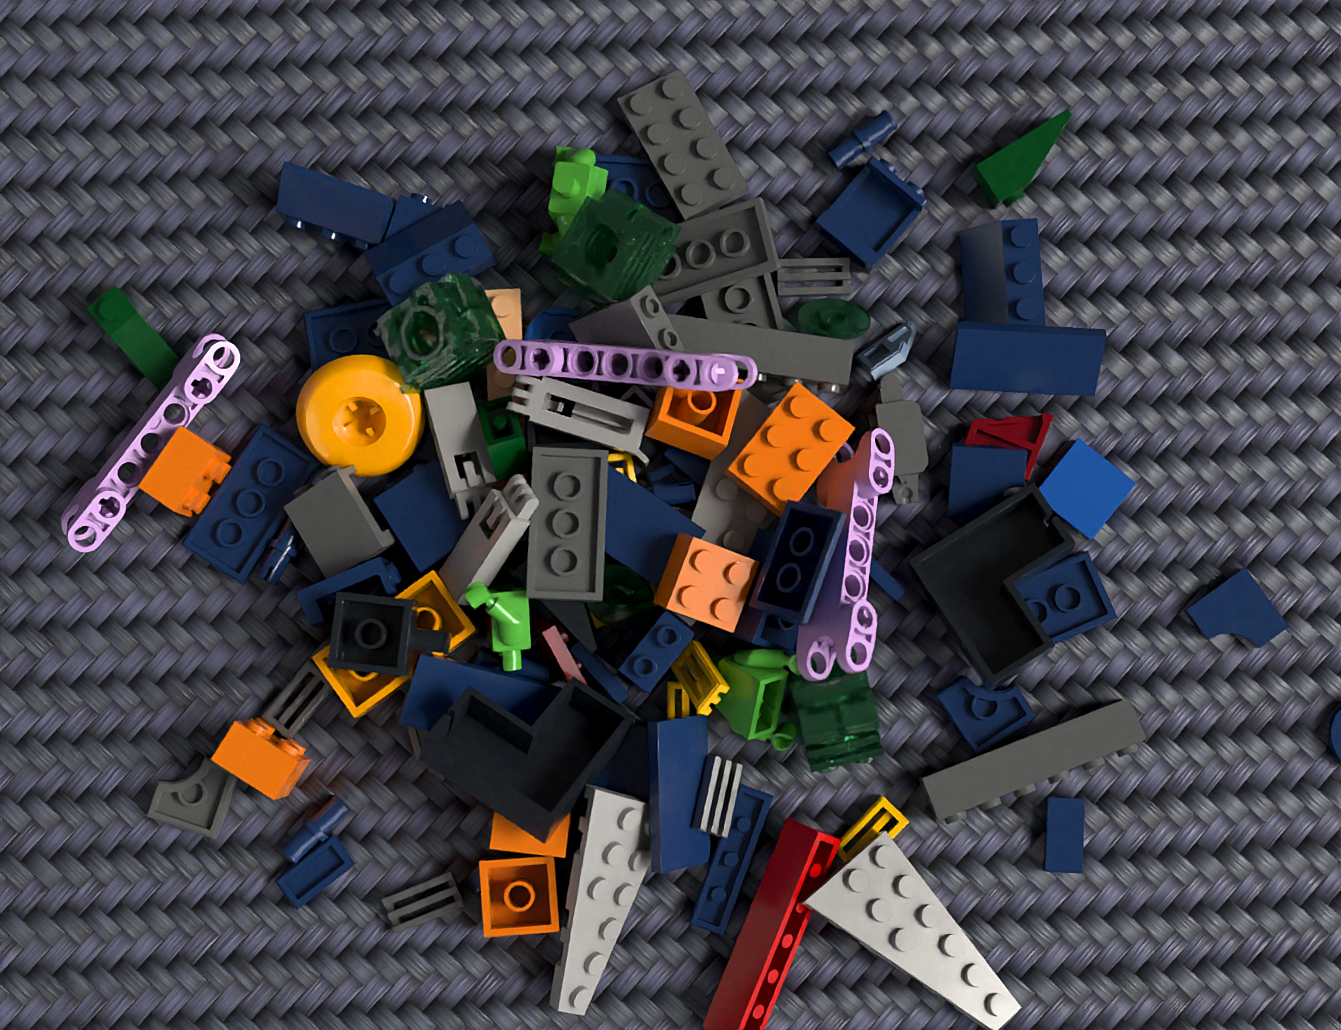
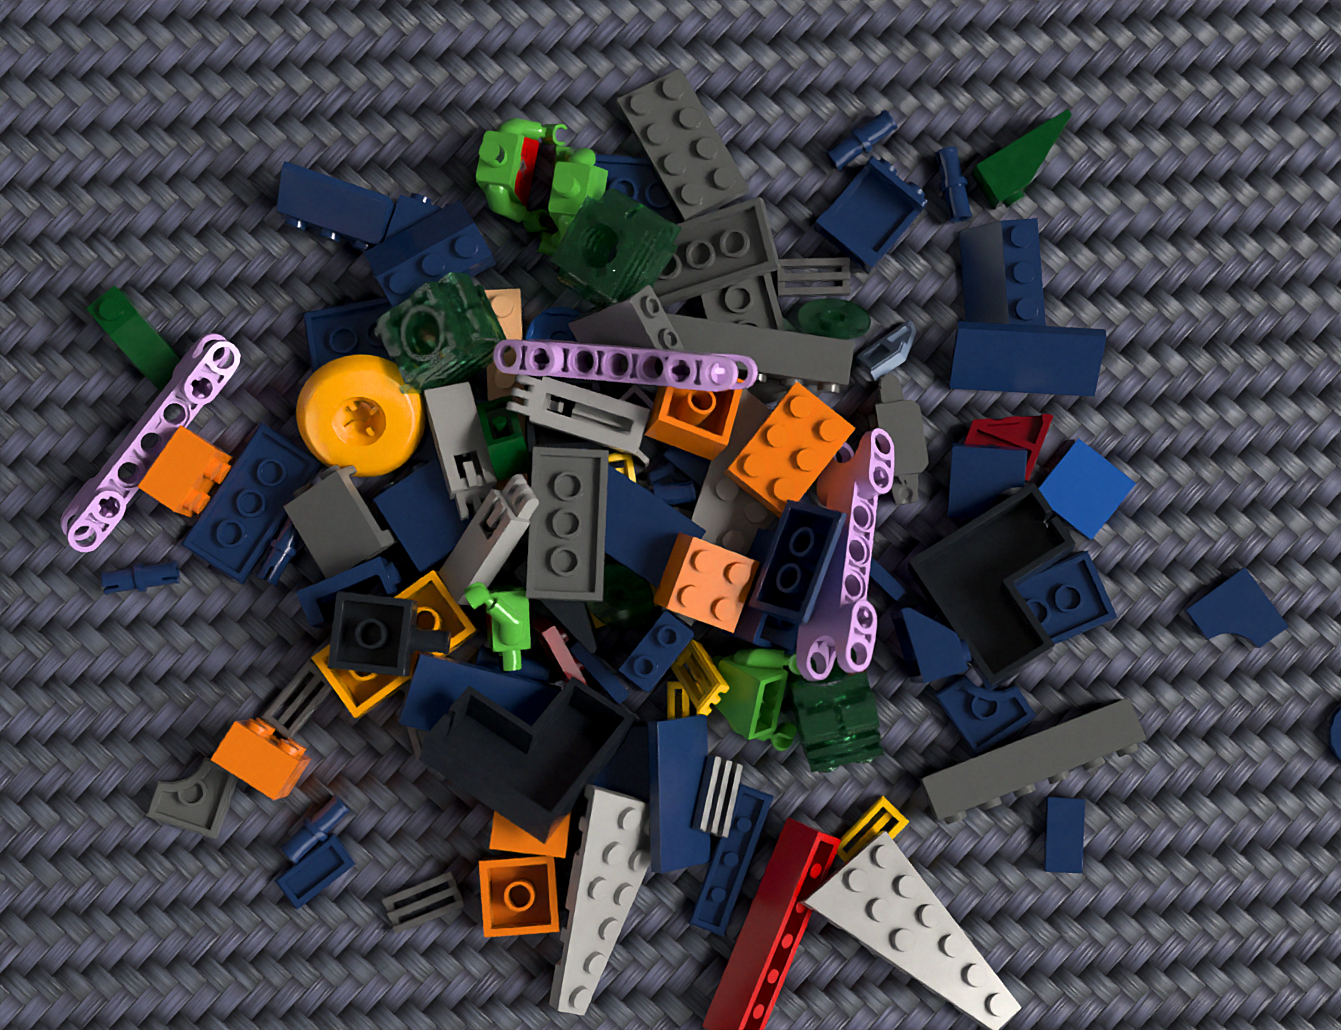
none -> dark blue pin [101,560,180,595]
none -> bright green torso [476,118,567,233]
none -> dark blue slope [890,607,971,683]
none -> dark blue pin [934,147,973,223]

